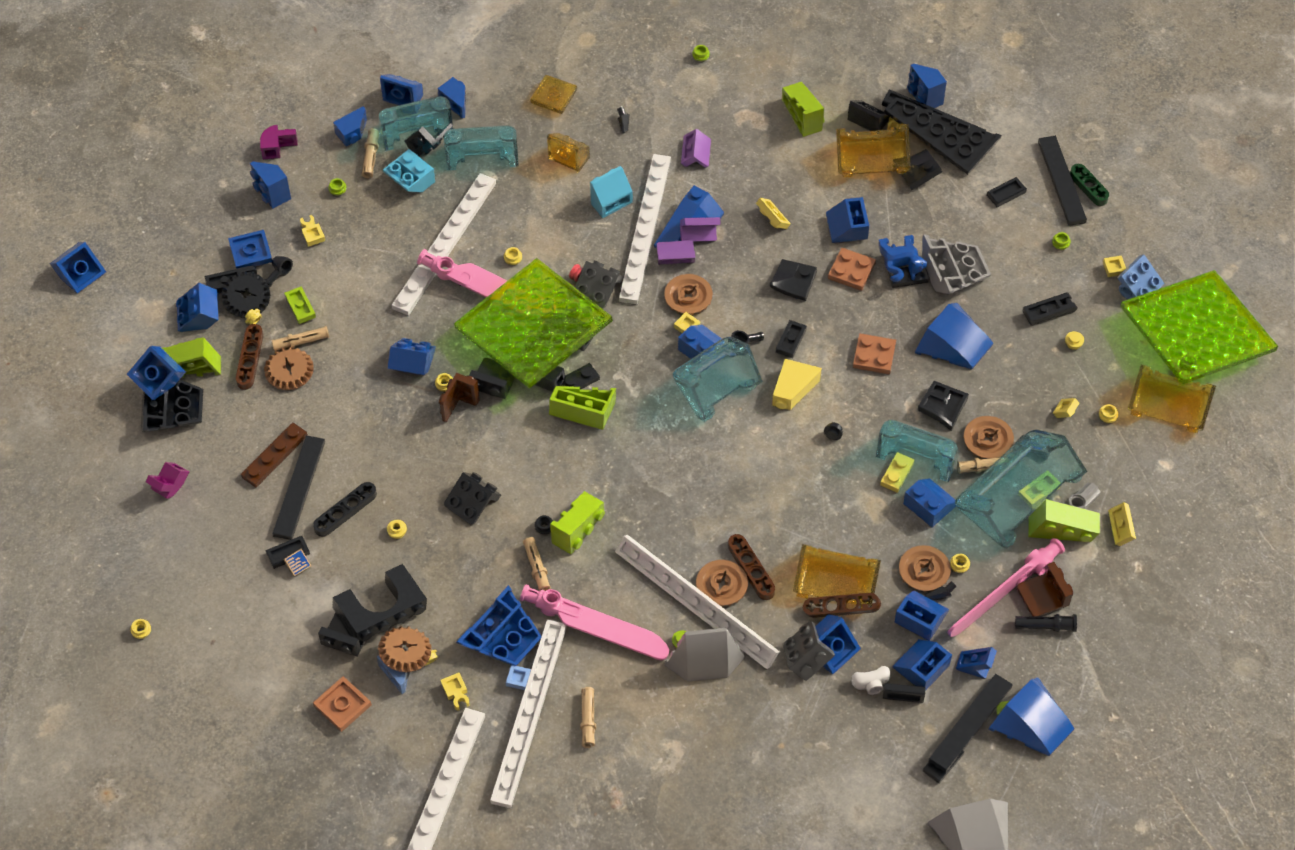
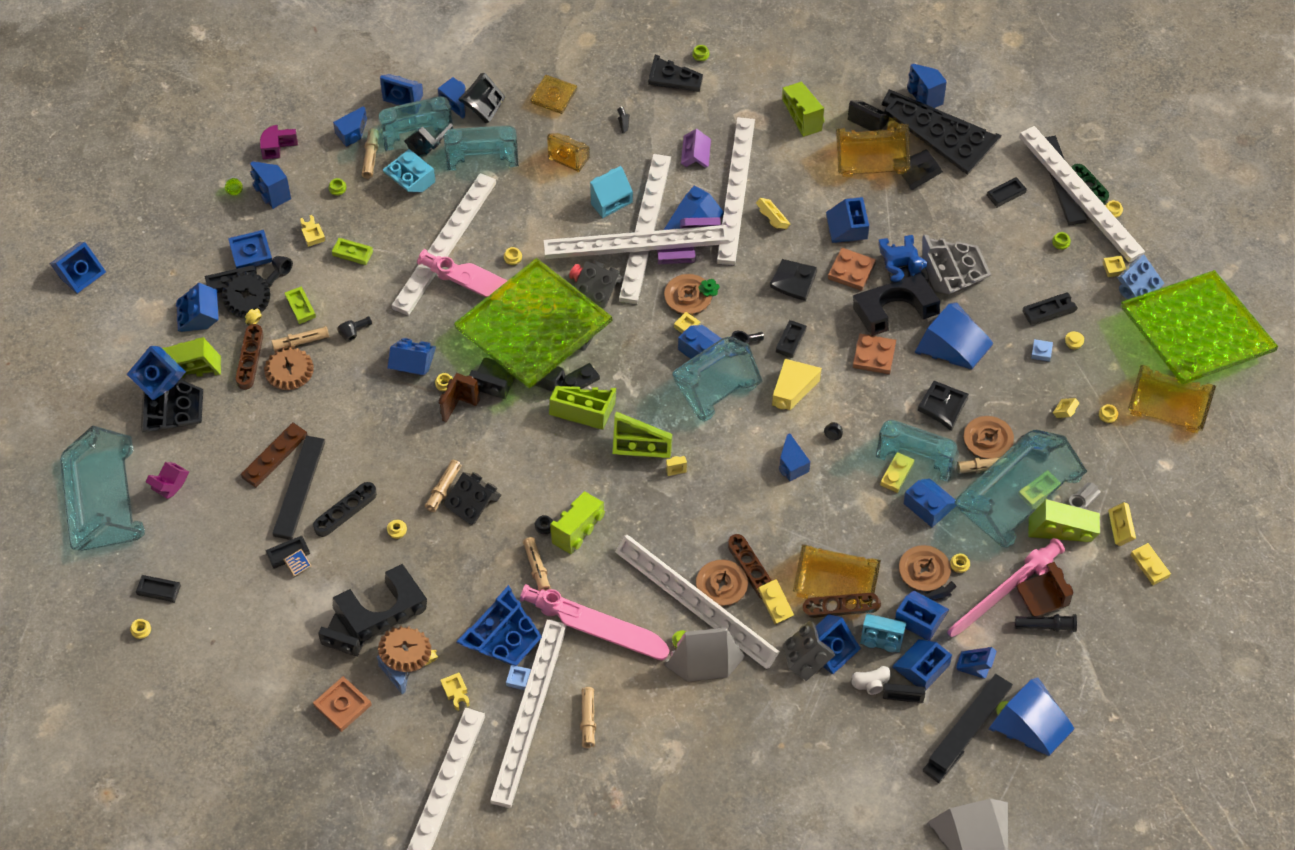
none -> clear light blue windscreen [60,425,145,551]
none -> black tile [136,575,181,603]
none -> clear neon green plate [225,178,243,195]
none -> lime plate [332,238,373,265]
none -> black bar [337,316,372,341]
none -> tan pin [425,460,462,512]
none -> black plate [458,73,506,123]
none -> white plate [544,225,728,259]
none -> lime wedge [612,412,673,458]
none -> black wing [648,54,703,92]
none -> light yellow plate [666,456,687,476]
none -> green plant [698,279,720,297]
none -> white plate [717,117,755,266]
none -> light yellow plate [757,579,794,624]
none -> blue slope [779,433,810,481]
none -> black arch [853,273,940,336]
none -> medium azure slope [860,614,906,652]
none -> white plate [1019,126,1145,263]
none -> light blue plate [1031,339,1053,362]
none -> light yellow plate [1105,200,1123,218]
none -> light yellow plate [1131,543,1171,585]

